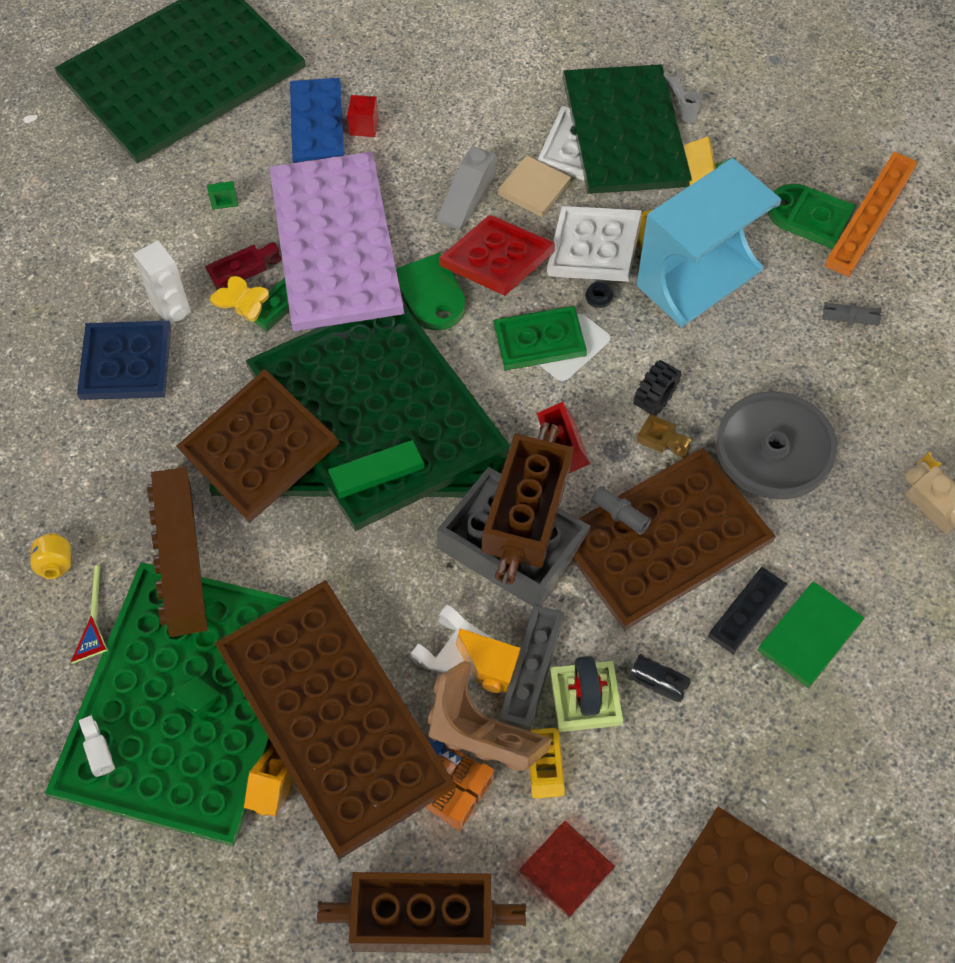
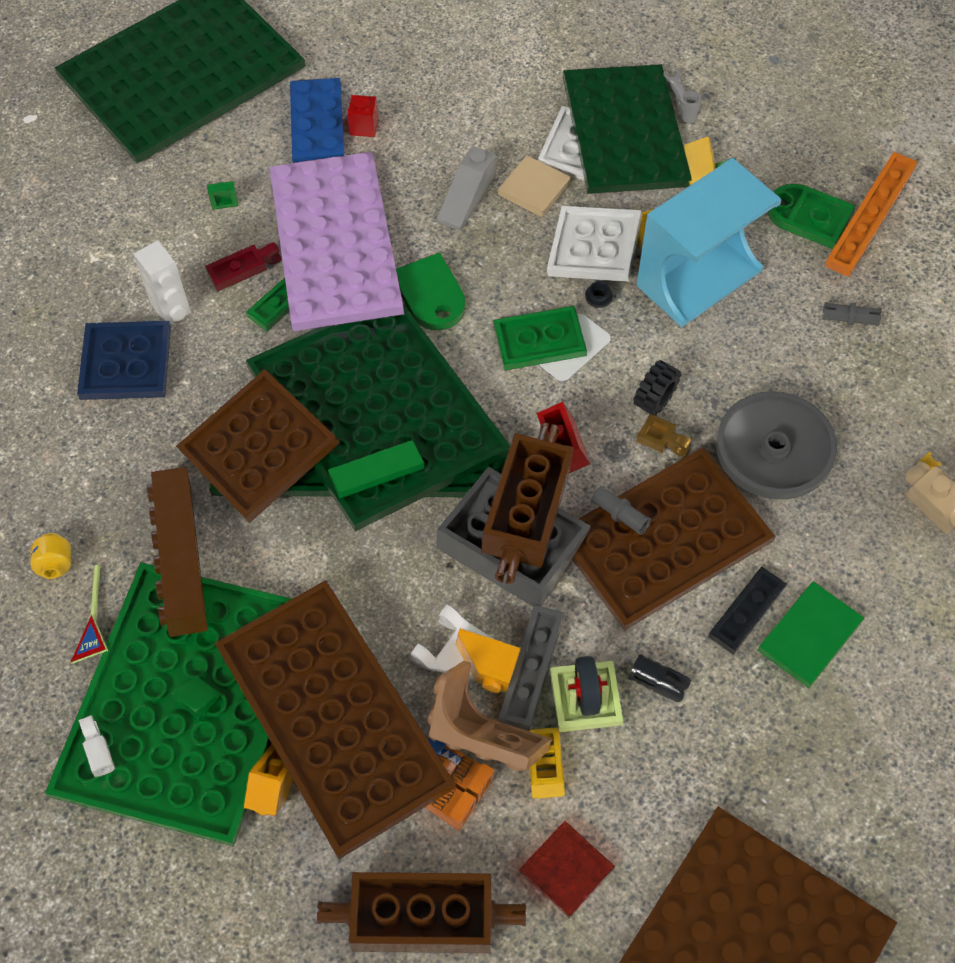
yellow animal [210,276,269,322] -> none
red plate [439,215,555,296] -> none

